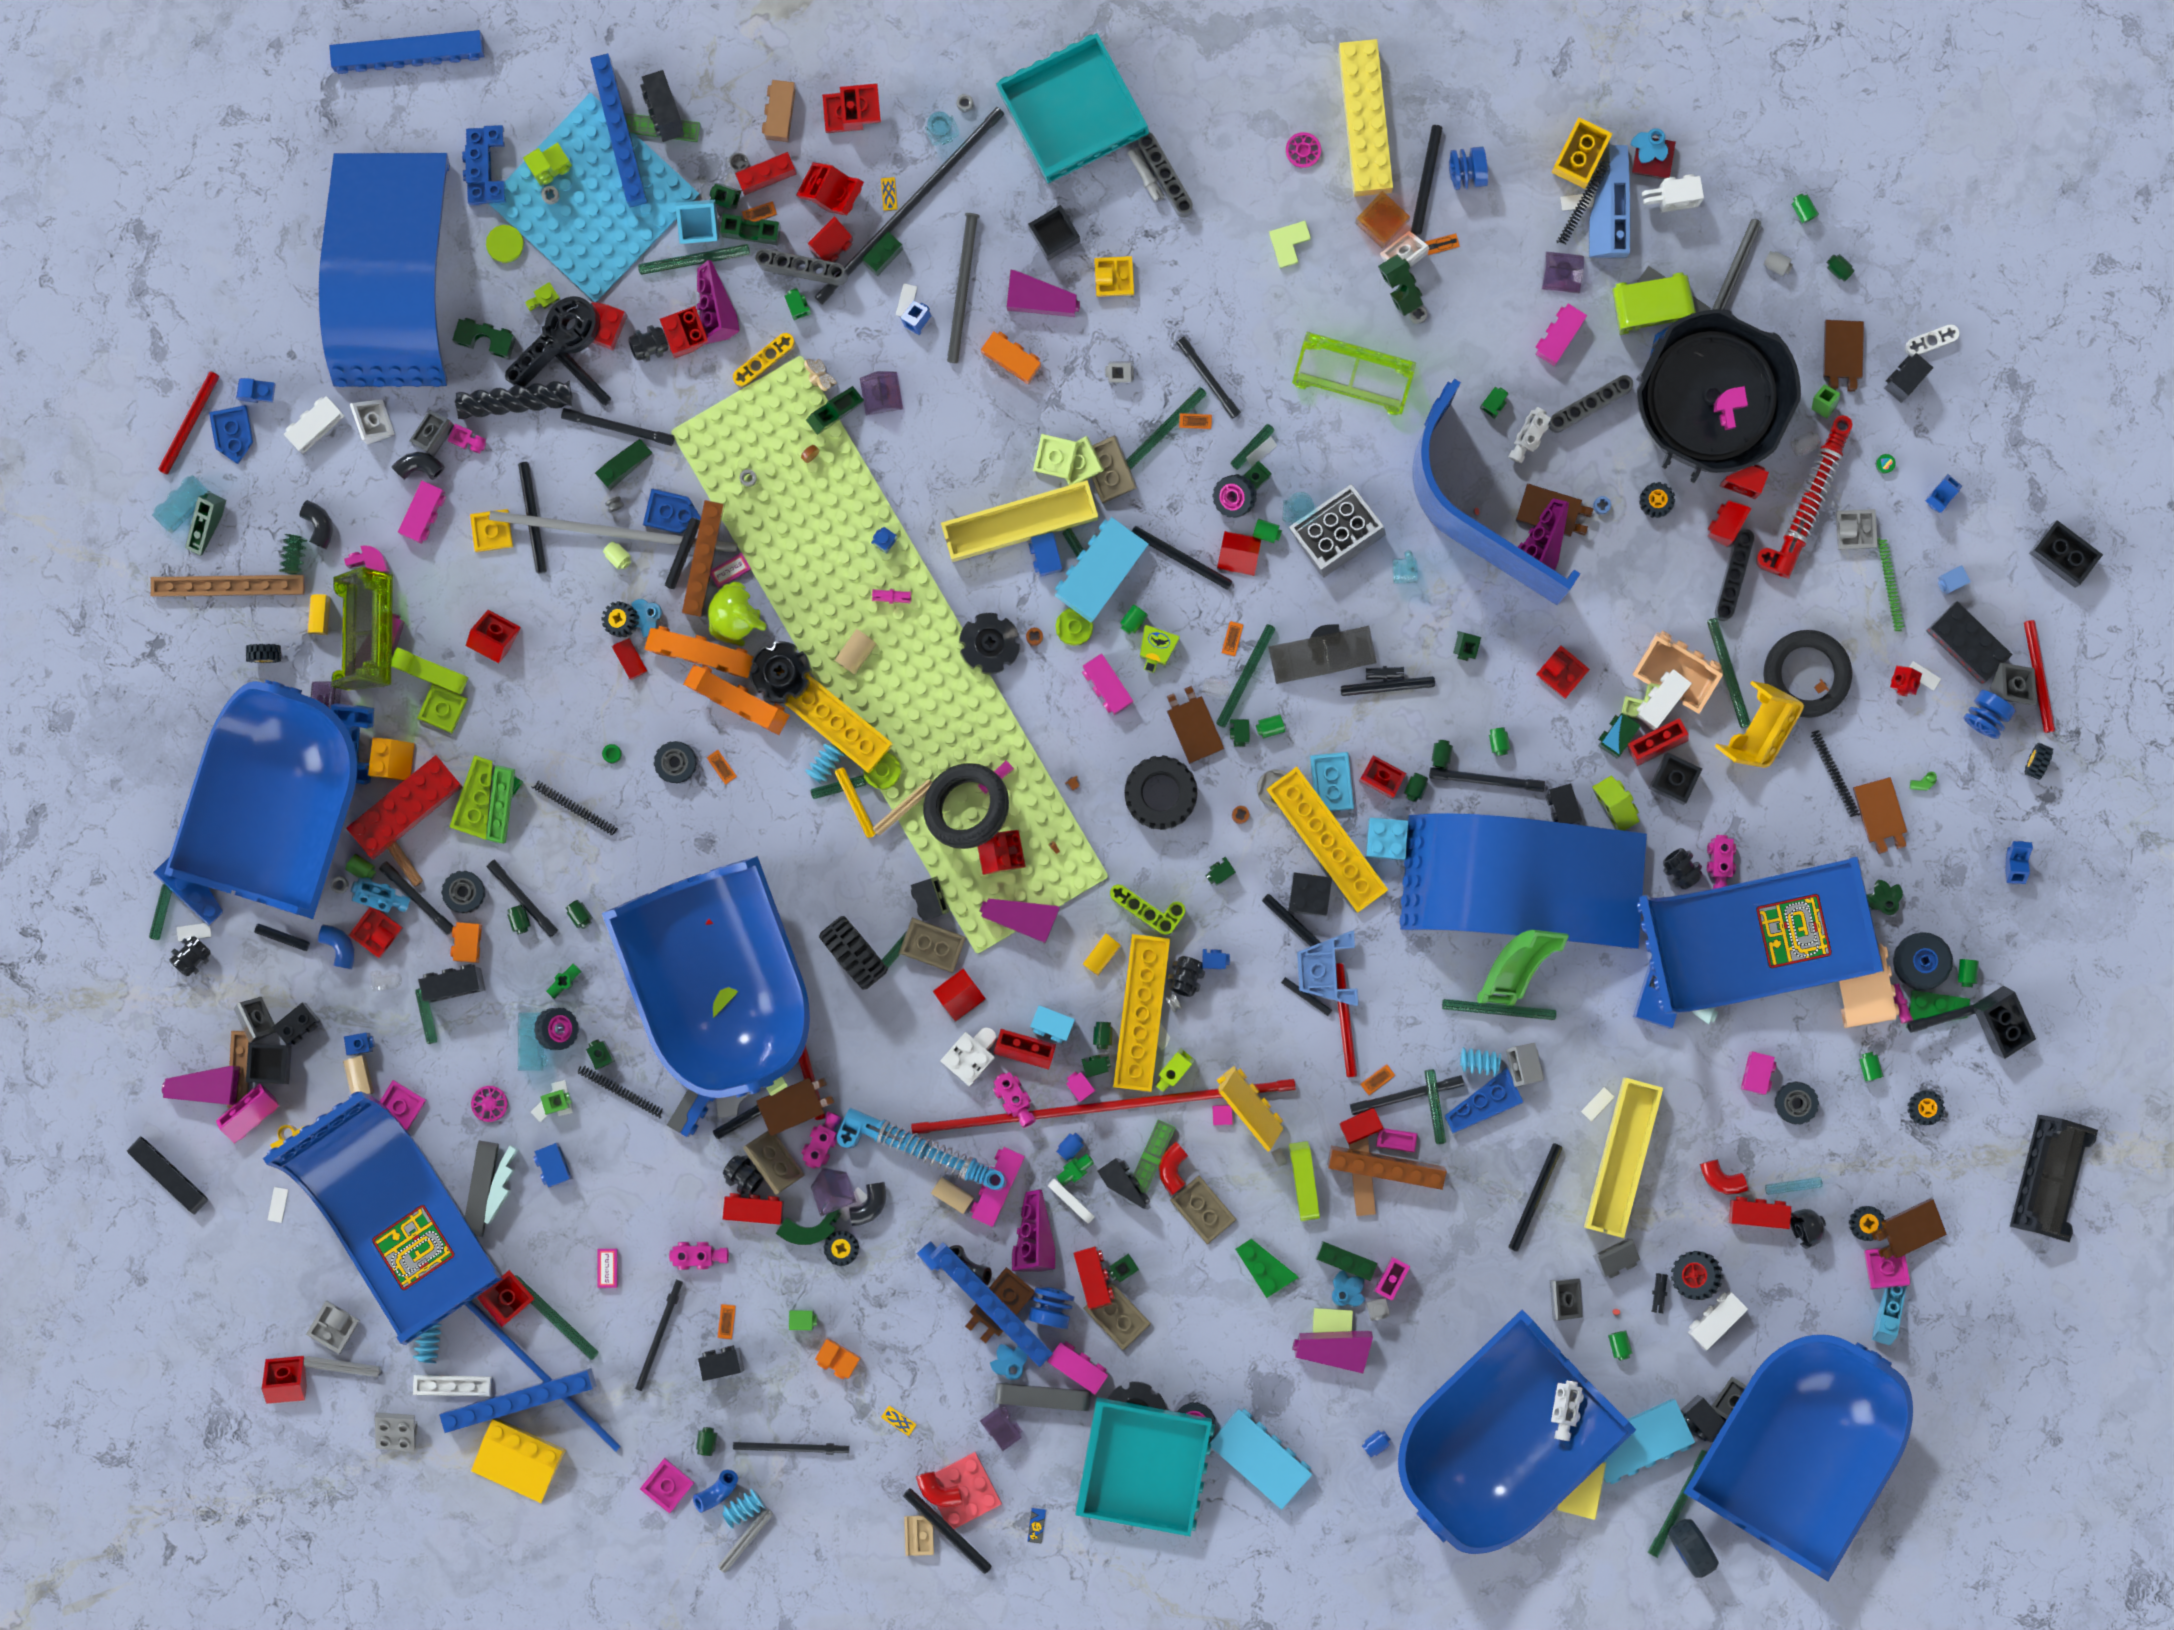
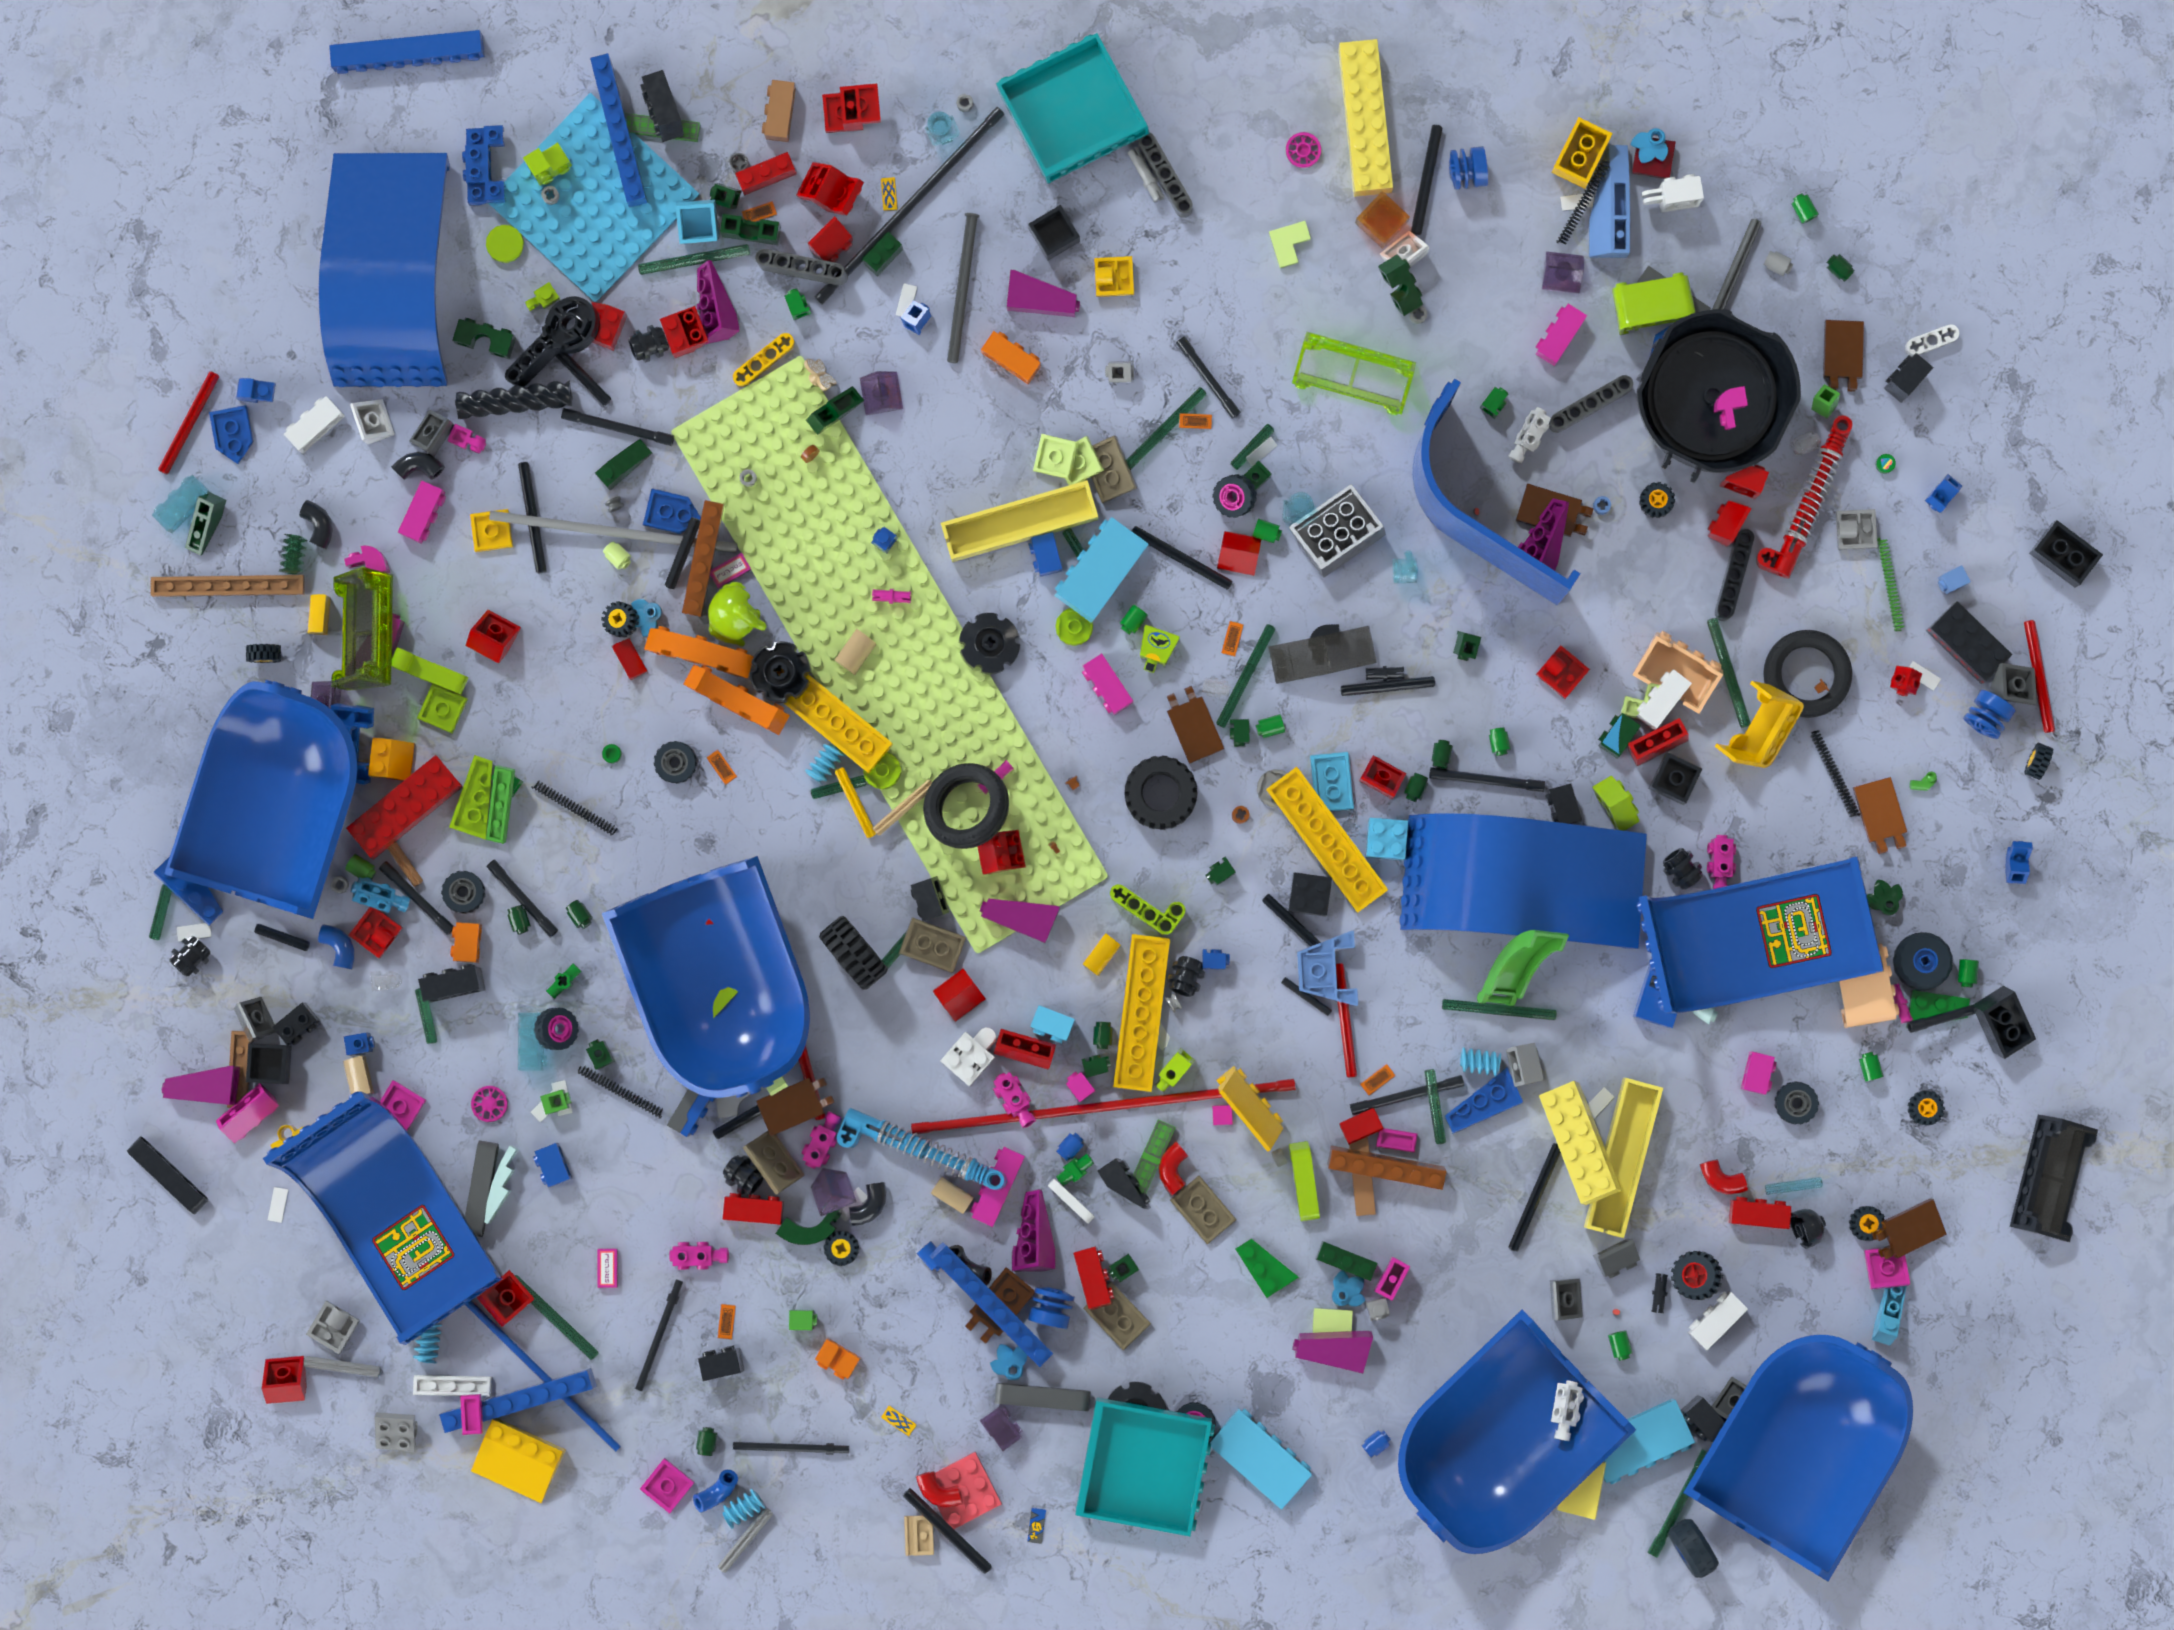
dark orange bush [1026,627,1043,646] -> none
dark pink brick [1047,1341,1108,1395] -> none
orange sticker [1424,233,1460,255] -> none
none -> dark pink tile [460,1394,483,1435]
none -> light yellow brick [1539,1081,1622,1205]

